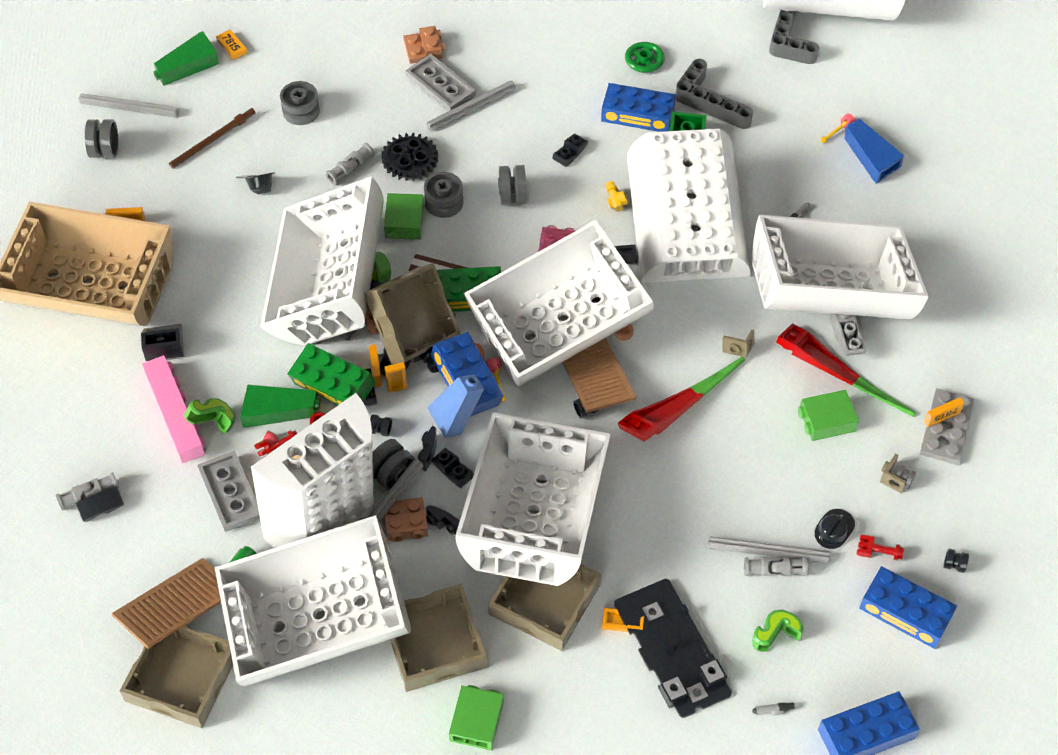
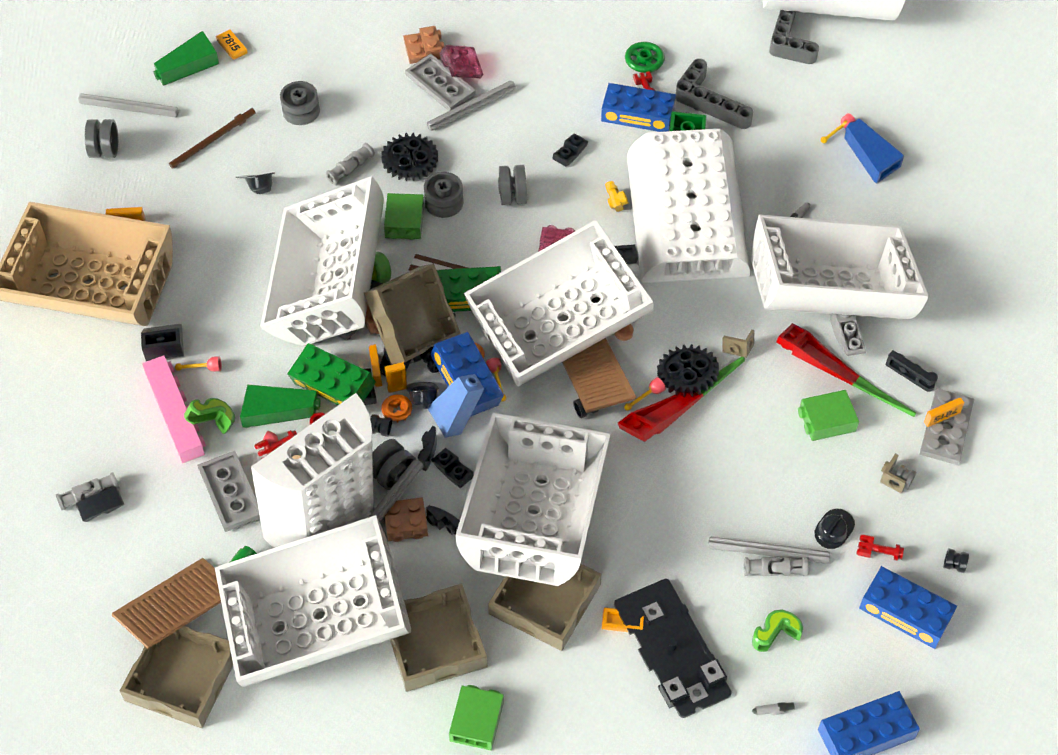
none -> hinge [175,356,222,372]
none -> orange gear [381,394,413,423]
none -> black piece [406,382,439,409]
none -> clear pink plate [439,45,484,79]
none -> hinge [624,377,666,411]
none -> red hinge [633,71,656,91]
none -> black gear [657,344,719,397]
none -> black plate [885,350,938,392]

